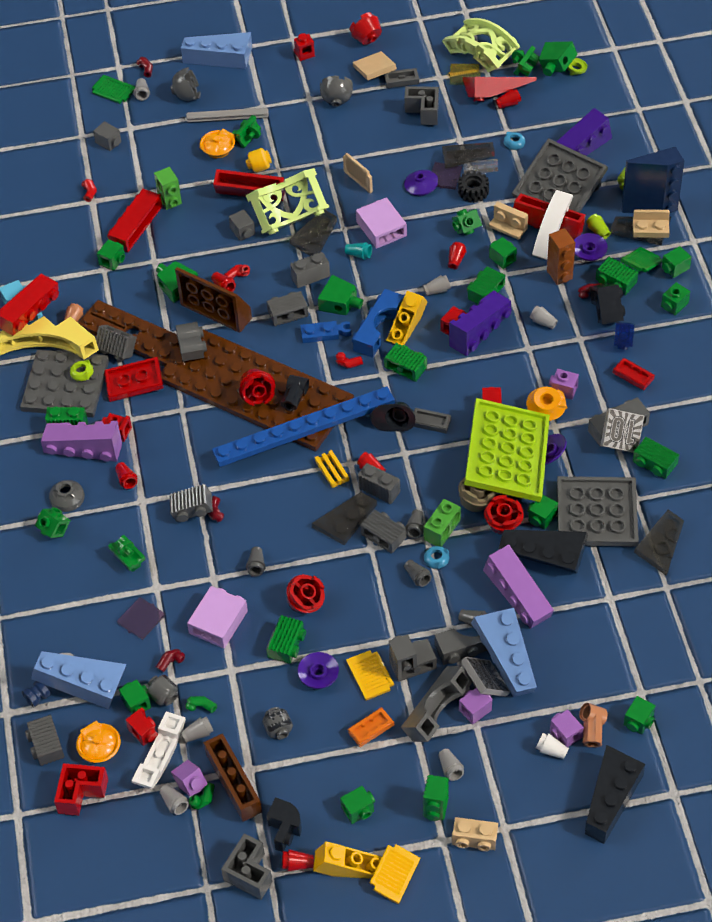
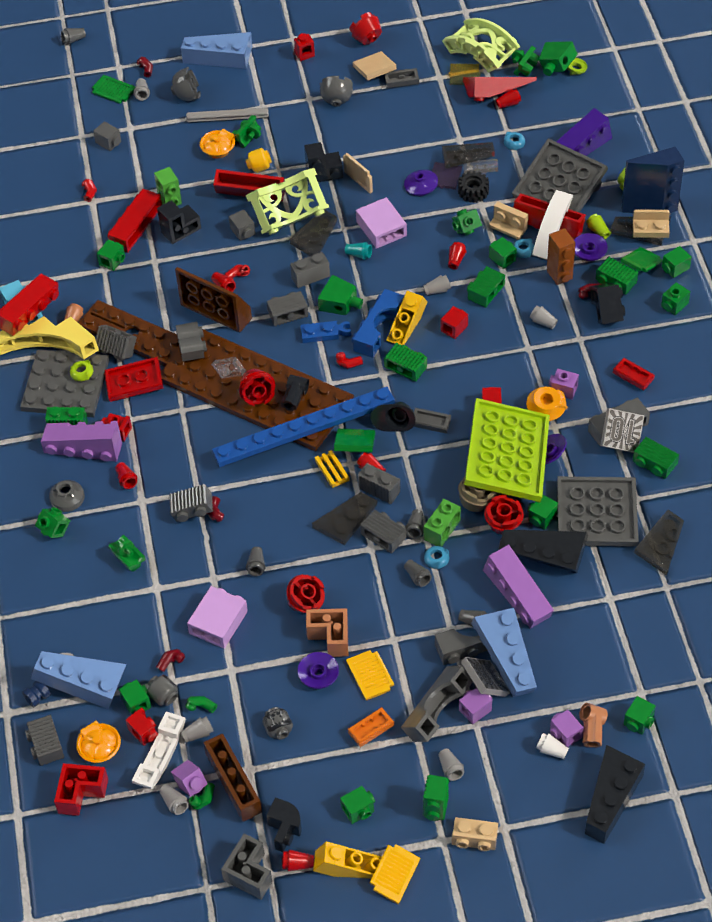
clear purple piece [117,597,166,640] -> none
green torso [156,261,198,303] -> none
green brick [266,615,306,664] -> none
dark grey brick [389,634,437,682] -> none
dark grey brick [405,86,439,125] -> none
dark purple wedge [449,291,512,356] -> none
clear blue brick [614,322,635,350] -> none
none -> dark grey cone [61,28,86,44]
none -> black brick [157,200,201,244]
none -> clear plate [211,357,246,378]
none -> black brick [304,142,343,182]
none -> nougat brick [306,608,349,657]
none -> green tile [334,428,375,453]
none -> dark azure piece [513,239,534,258]

